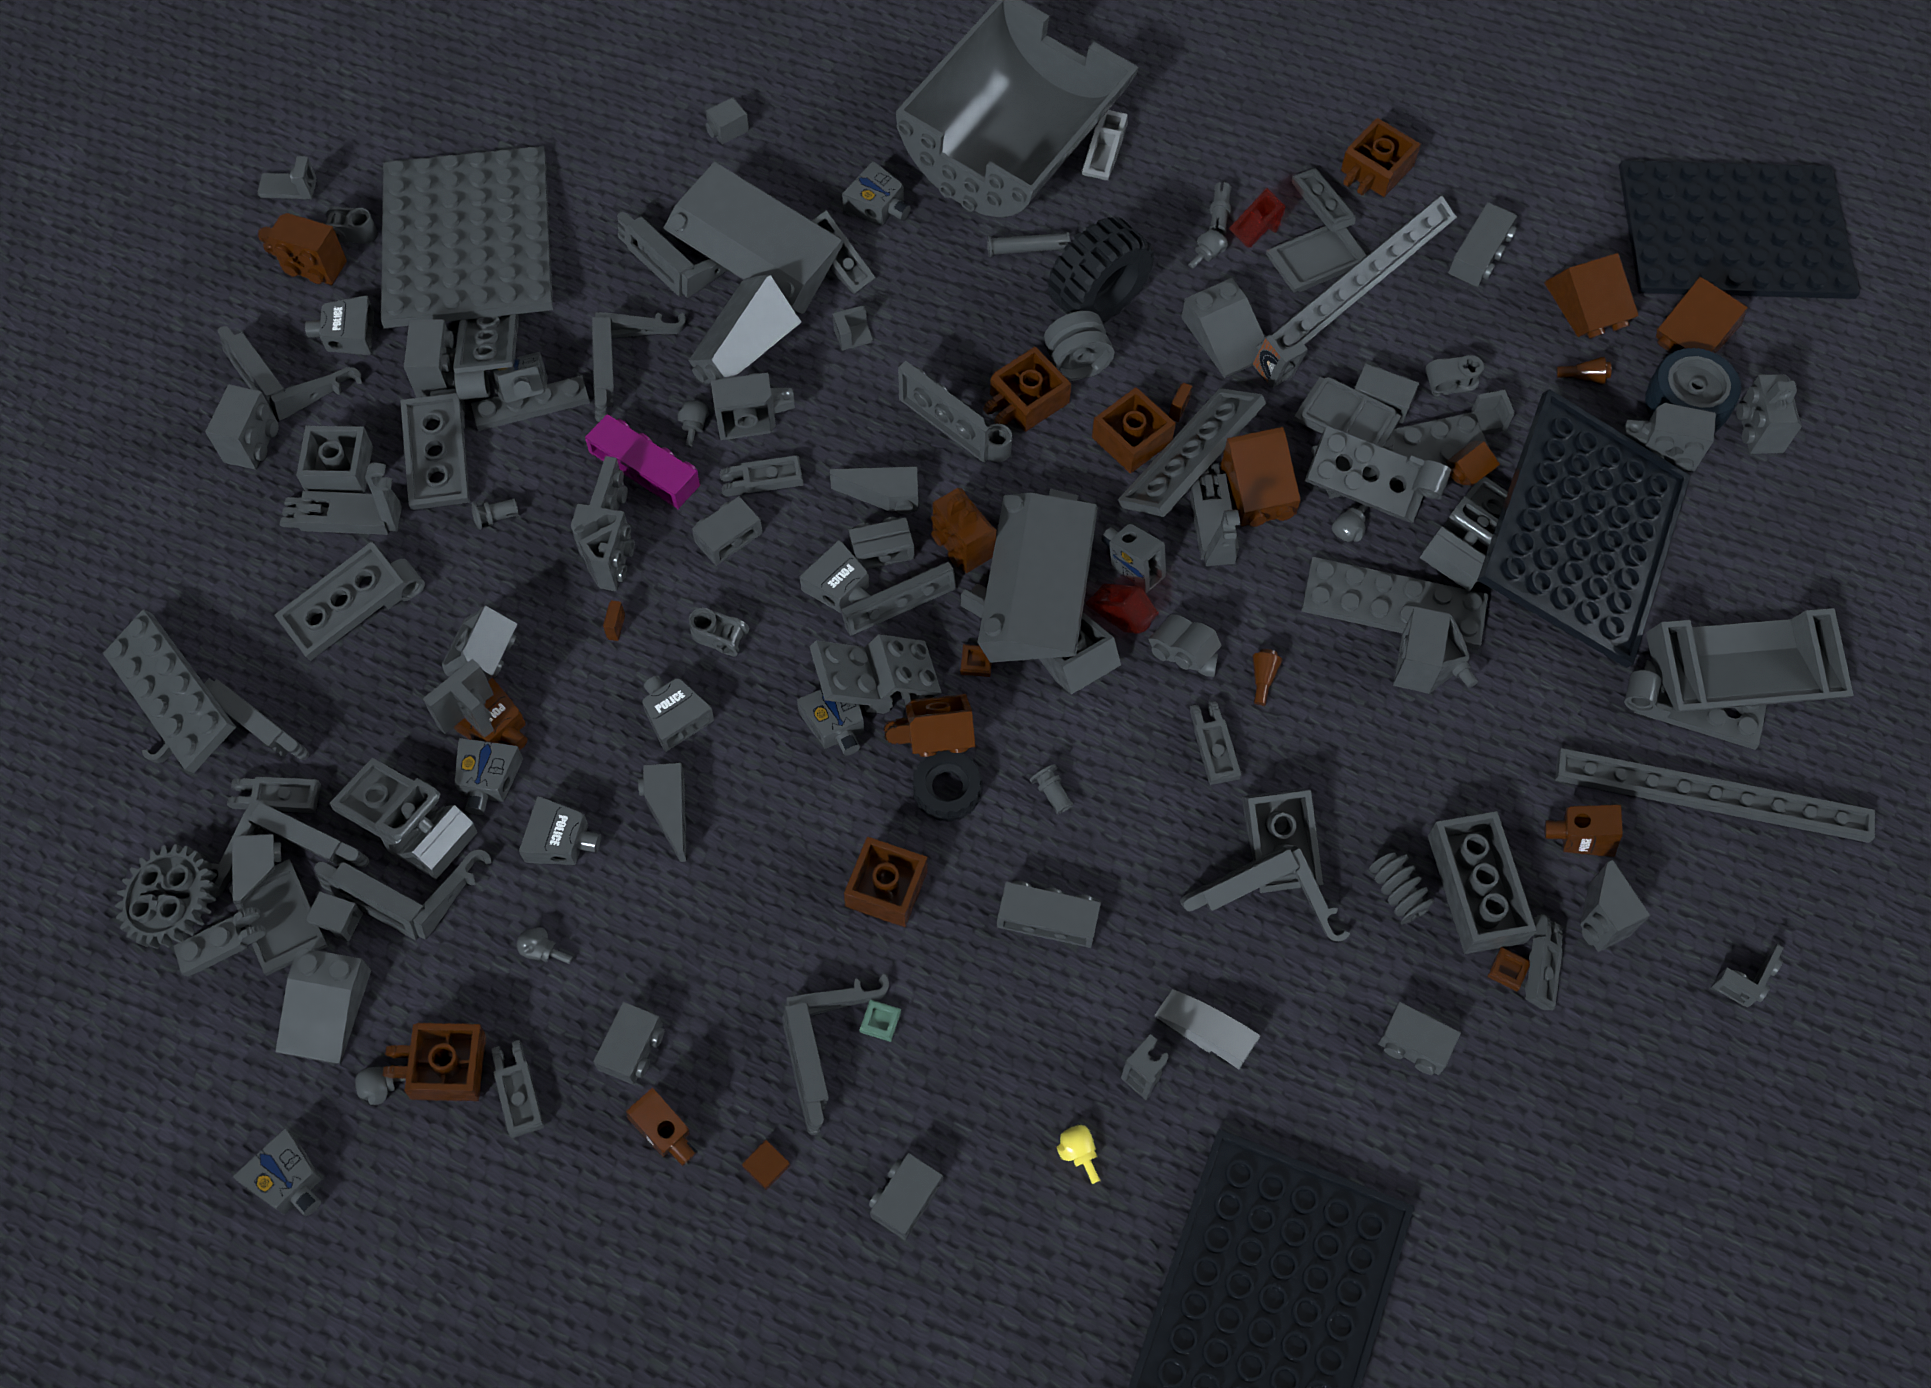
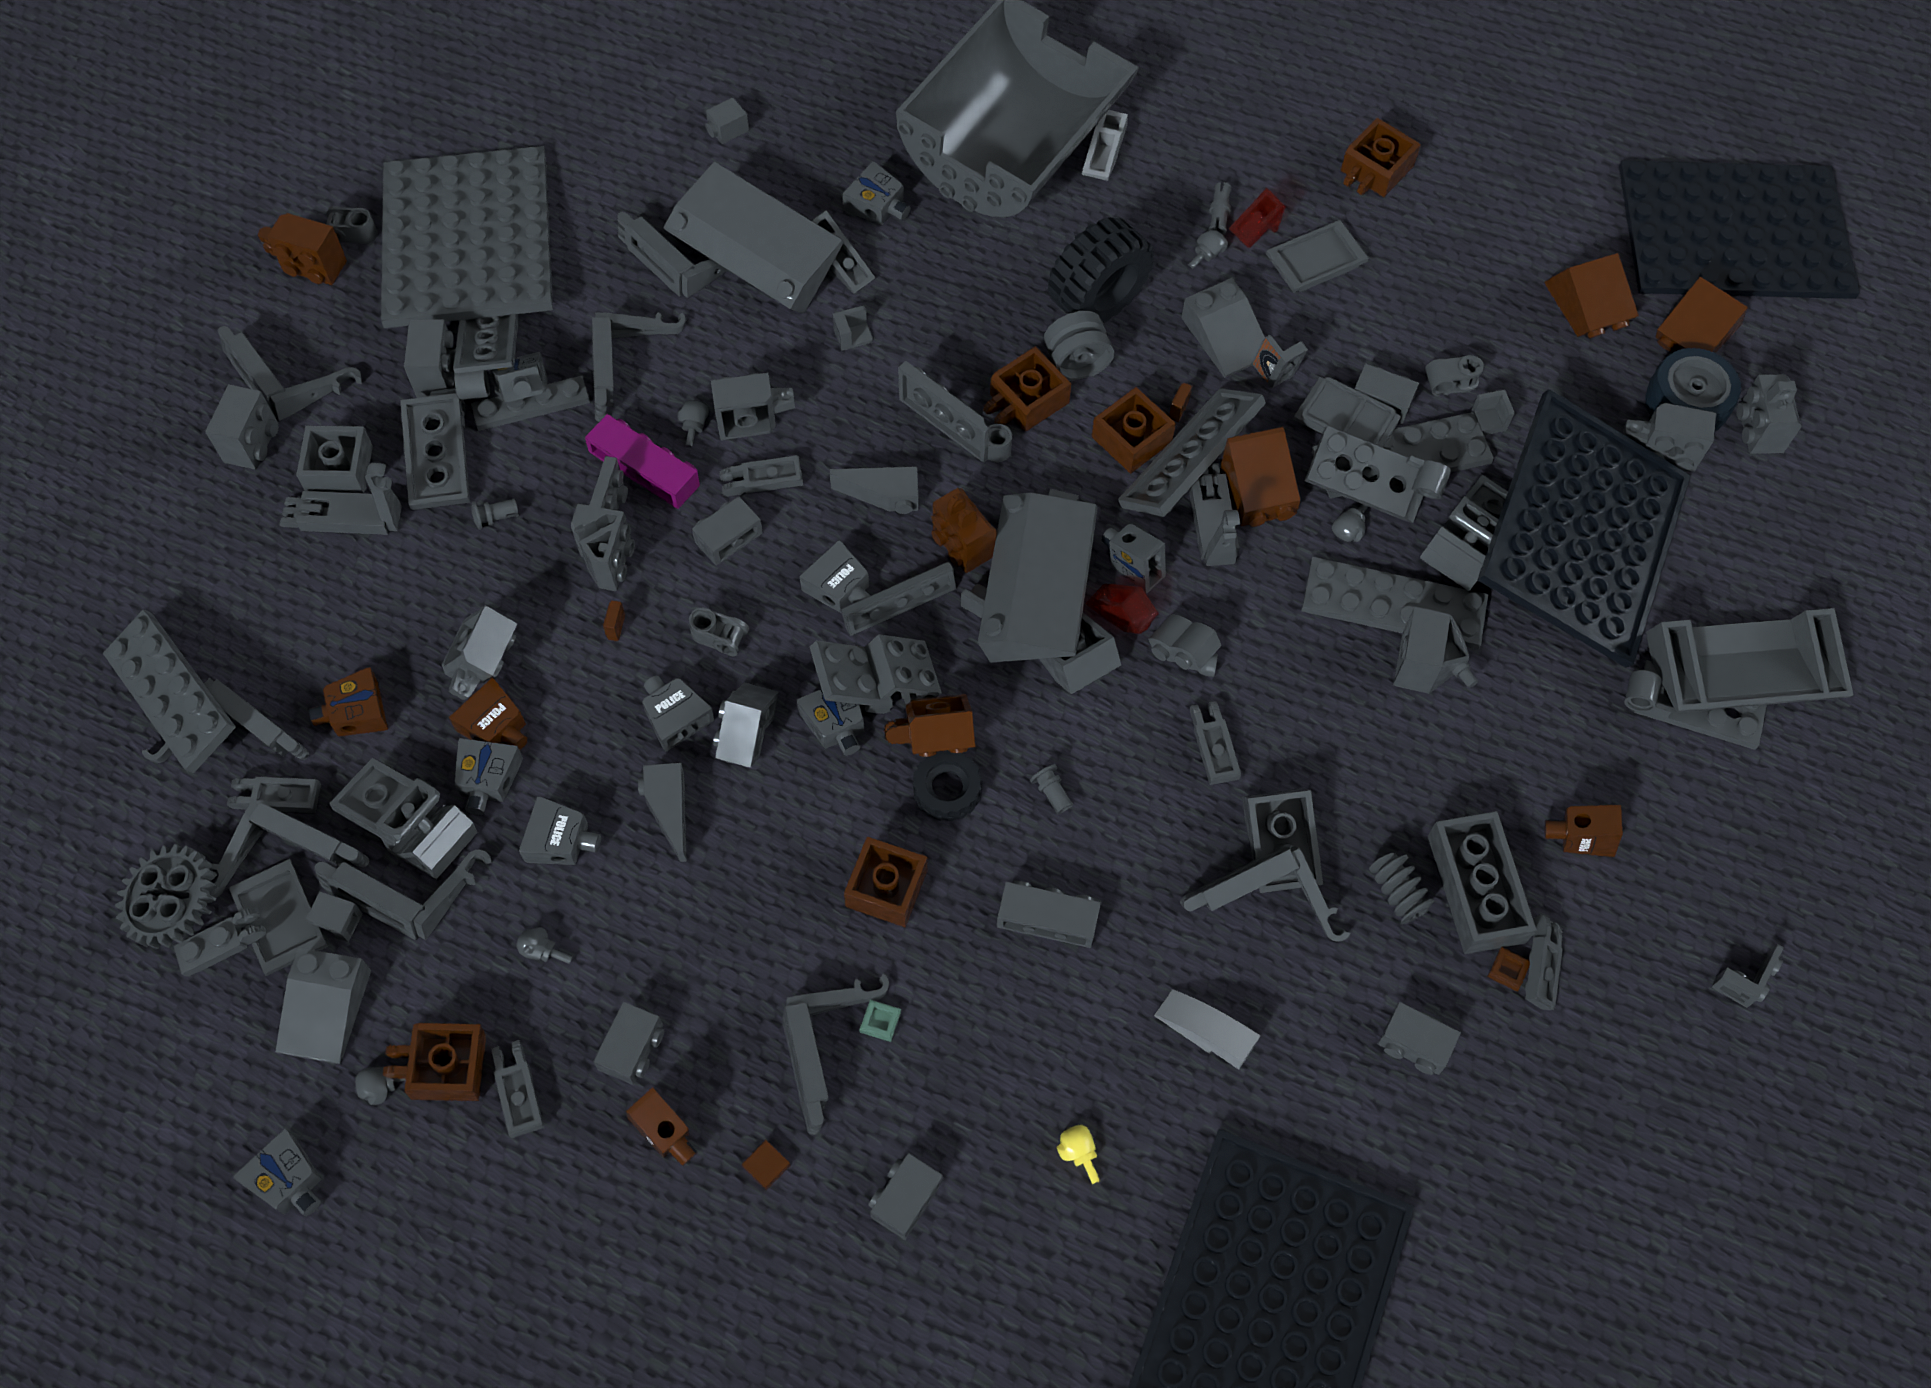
dark grey slope [232,834,281,905] -> none
dark grey bracket [257,156,317,199] -> none
dark grey hinge [274,541,425,661] -> none
dark grey torso [305,296,374,355] -> none
dark grey bracket [423,659,494,738] -> none
slope [689,275,801,384] -> none
dark grey brick [848,517,914,569] -> none
reddish brown tile [960,644,992,677] -> none
dark grey pin [987,232,1070,258] -> none
dark grey hinge [1121,1034,1168,1100] -> none
reddish brown cone [1253,649,1283,706] -> none
dark grey plate [1256,195,1457,351] -> none
dark grey tile [1292,168,1356,232] -> none
reddish brown brick [1446,441,1500,485] -> none
dark grey brick [1448,202,1517,287] -> none
dark grey plate [1555,748,1875,843] -> none
reddish brown cone [1556,356,1611,384] -> none
dark grey slope [1580,860,1650,952] -> none
none -> reddish brown torso [309,667,388,736]
none -> brick [713,682,779,768]

